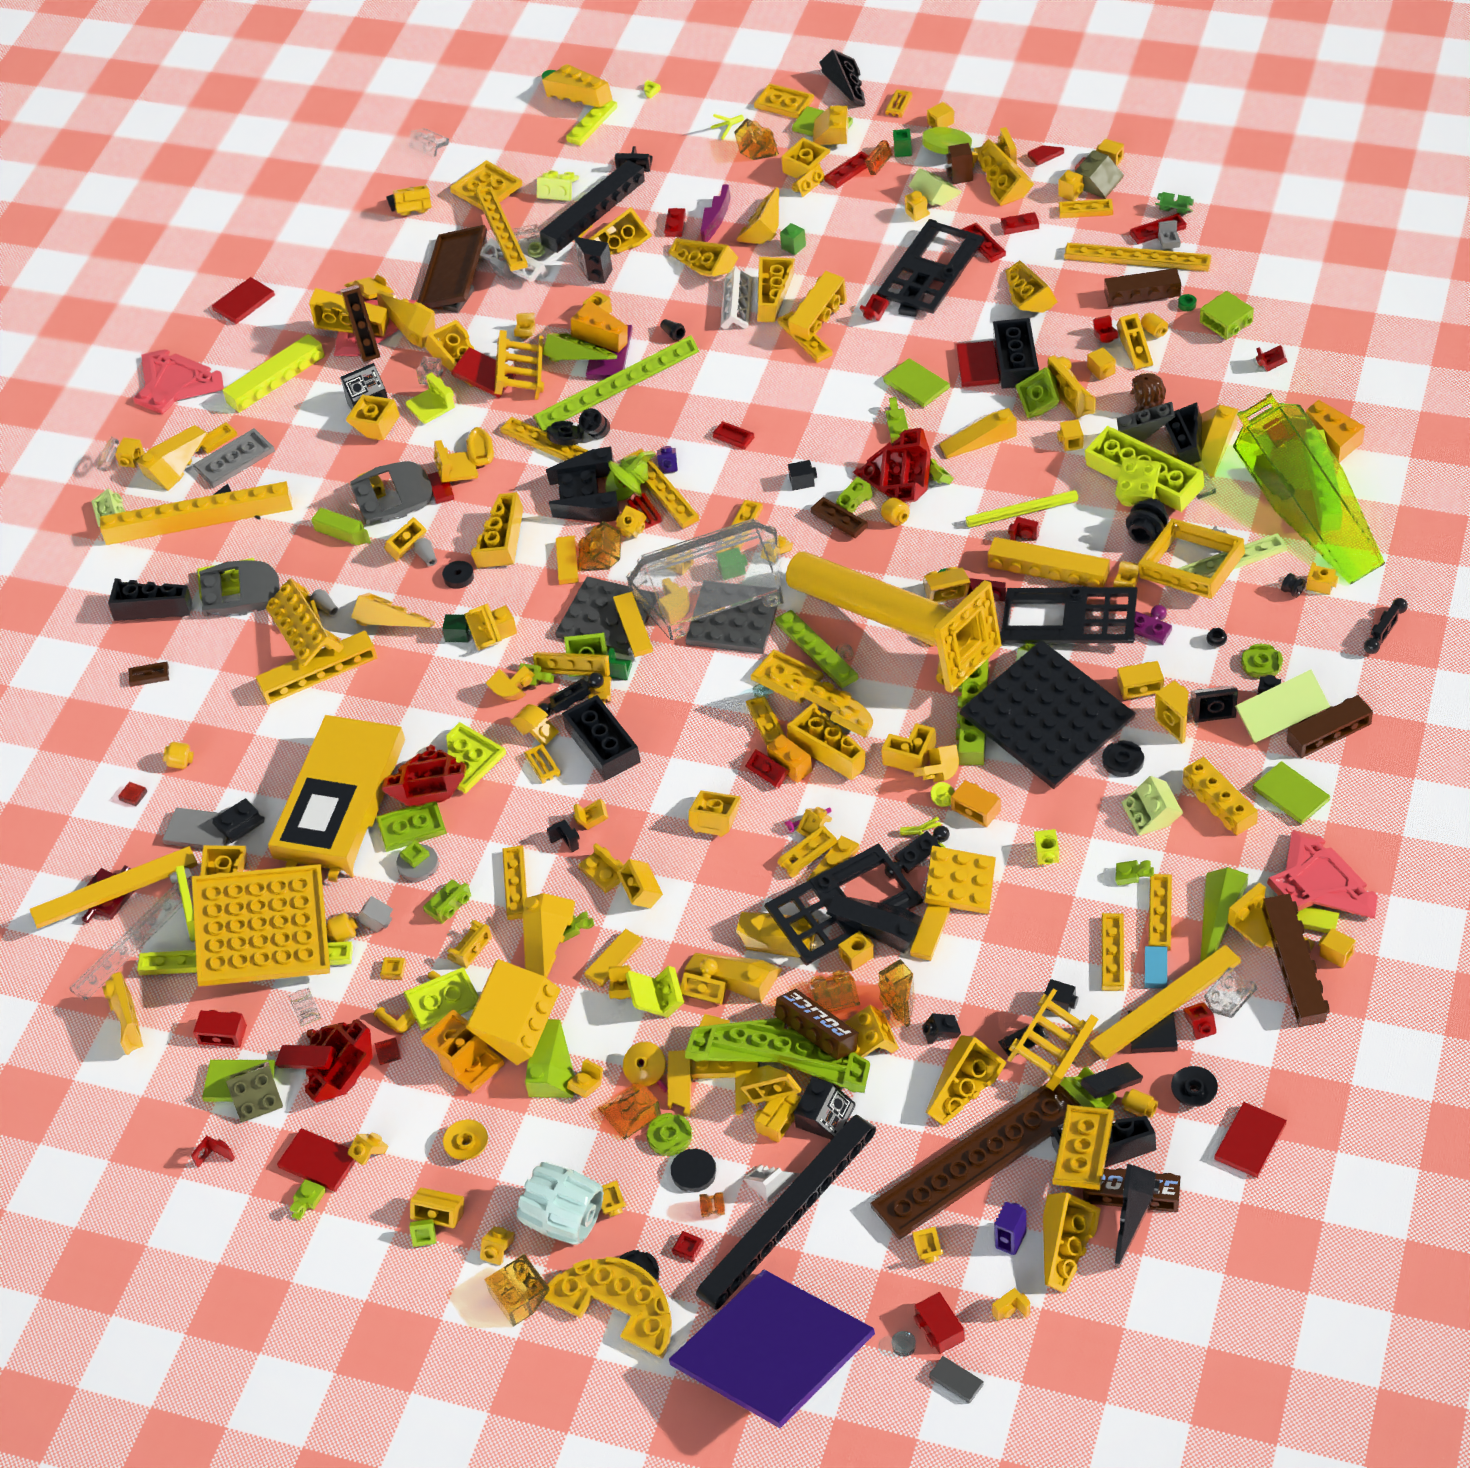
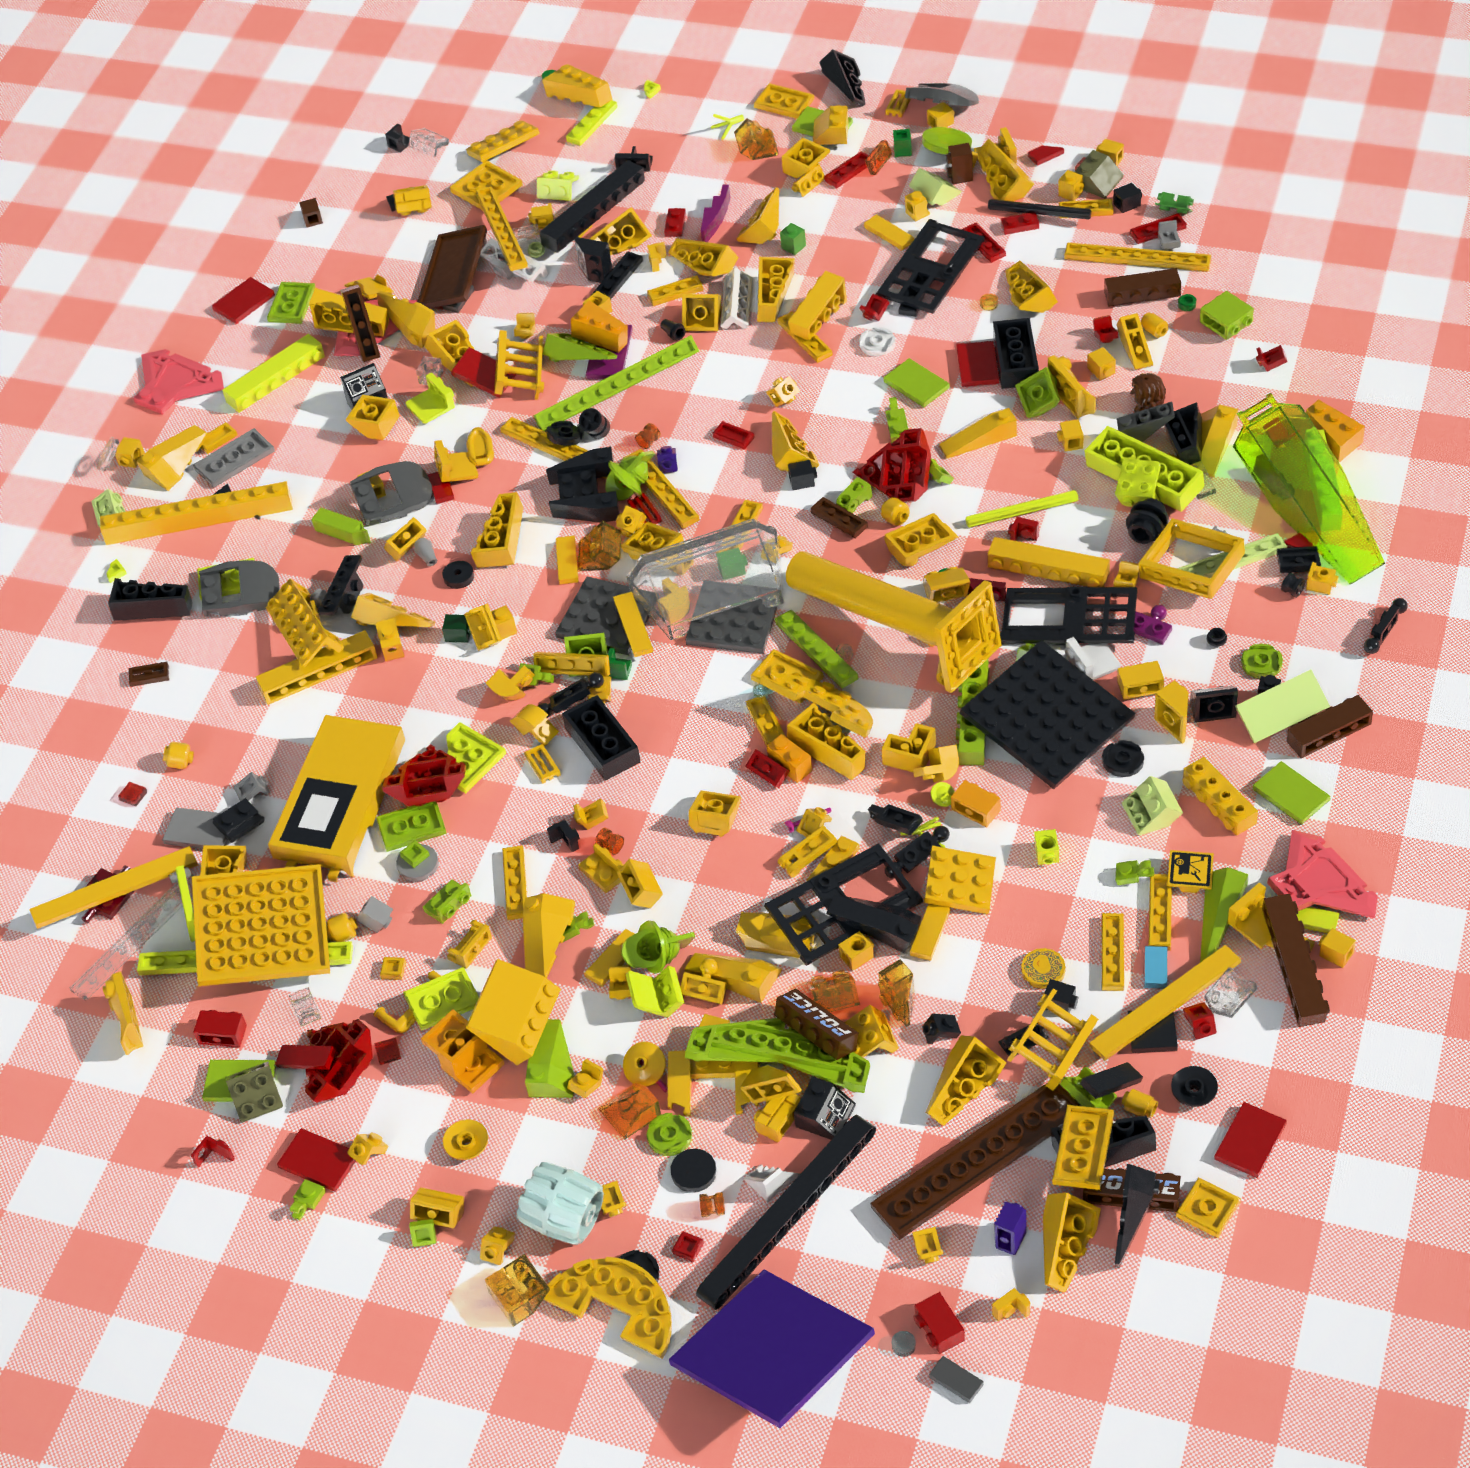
none -> neon yellow tile [106,559,127,583]
none -> light grey bracket [233,772,270,801]
none -> lime tile [267,282,316,324]
none -> reddish brown brick [299,198,323,228]
none -> black bracket [318,555,364,615]
none -> yellow torso [375,618,405,662]
none -> black panel [385,123,413,153]
none -> yellow plate [466,120,540,162]
none -> yellow brick [528,203,554,230]
none -> black tile [591,251,643,300]
none -> clear orange wheel [595,827,624,855]
none -> yellow slope [620,521,687,566]
none -> lime helmet [621,920,695,974]
none -> clear orange wheel [635,423,661,449]
none -> yellow bracket [647,242,666,272]
none -> yellow tile [647,275,704,306]
none -> yellow slope [682,294,721,331]
none -> yellow brick [766,376,800,407]
none -> yellow wedge [772,411,819,472]
none -> white tile [859,327,896,357]
none -> yellow tile [864,214,914,251]
none -> black hinge [867,804,923,835]
none -> yellow slope [884,513,958,567]
none -> dark grey slope [905,83,979,106]
none -> clear yellow tile [980,293,998,311]
none -> black axle [988,199,1092,220]
none -> tile [1021,948,1066,989]
none -> white bracket [1065,637,1121,680]
none -> black brick [1113,183,1142,213]
none -> piece [1167,850,1214,893]
none -> yellow tile [1176,1177,1241,1238]
none -> black plate [1276,546,1321,573]
none -> red tile [1284,533,1313,548]

